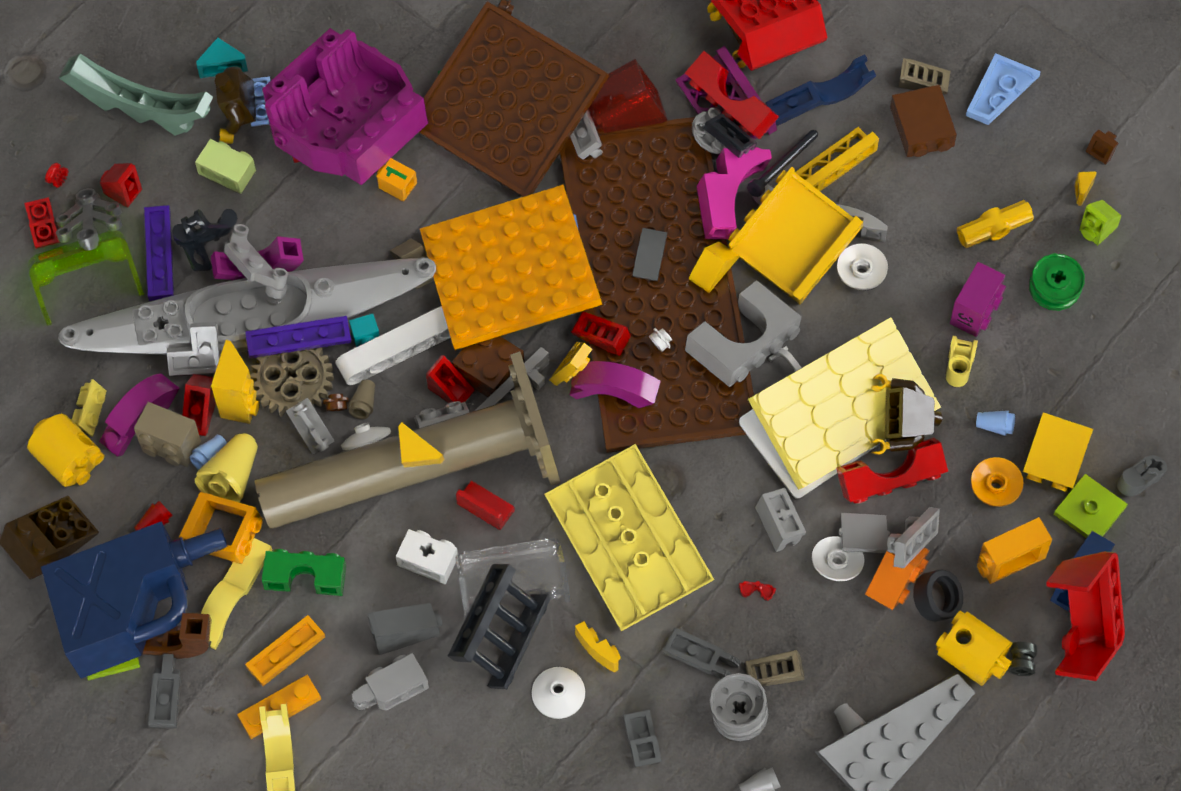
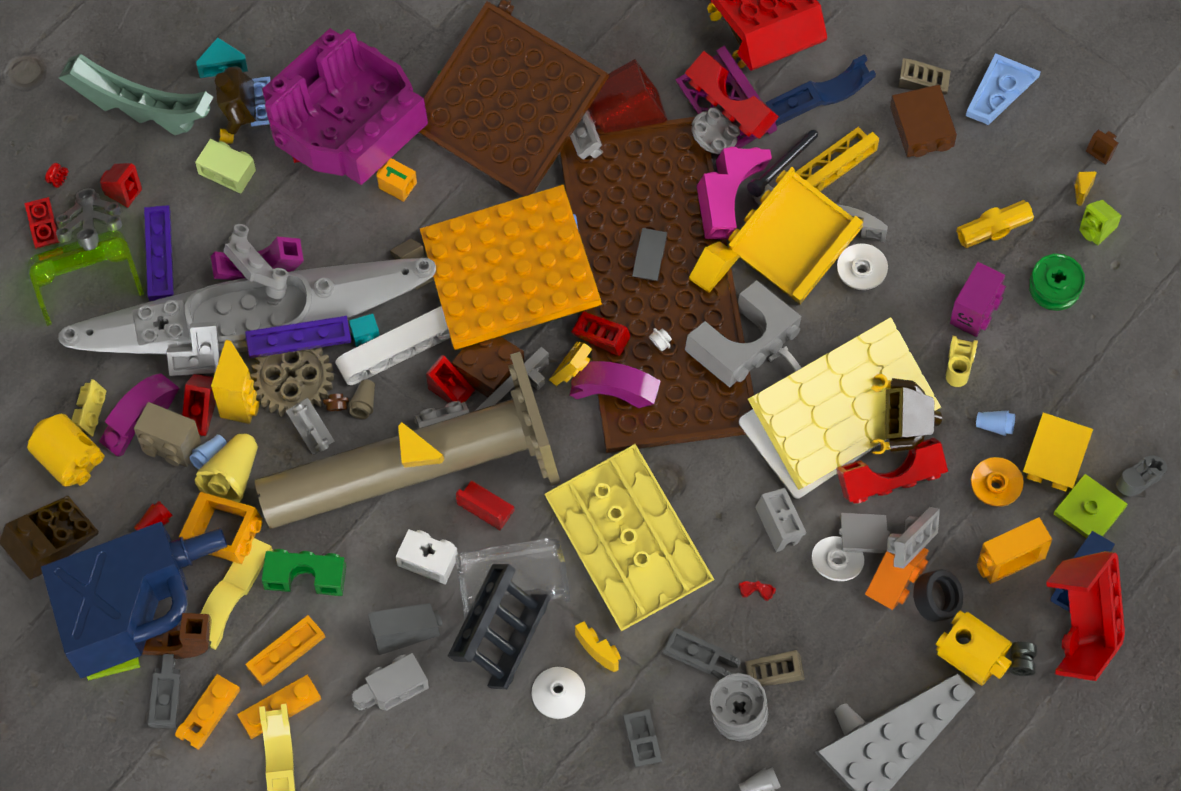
black piece [172,209,238,271] -> none
white dish [341,423,391,450] -> none
black tile [704,113,757,158] -> none
none -> light orange plate [175,674,240,750]

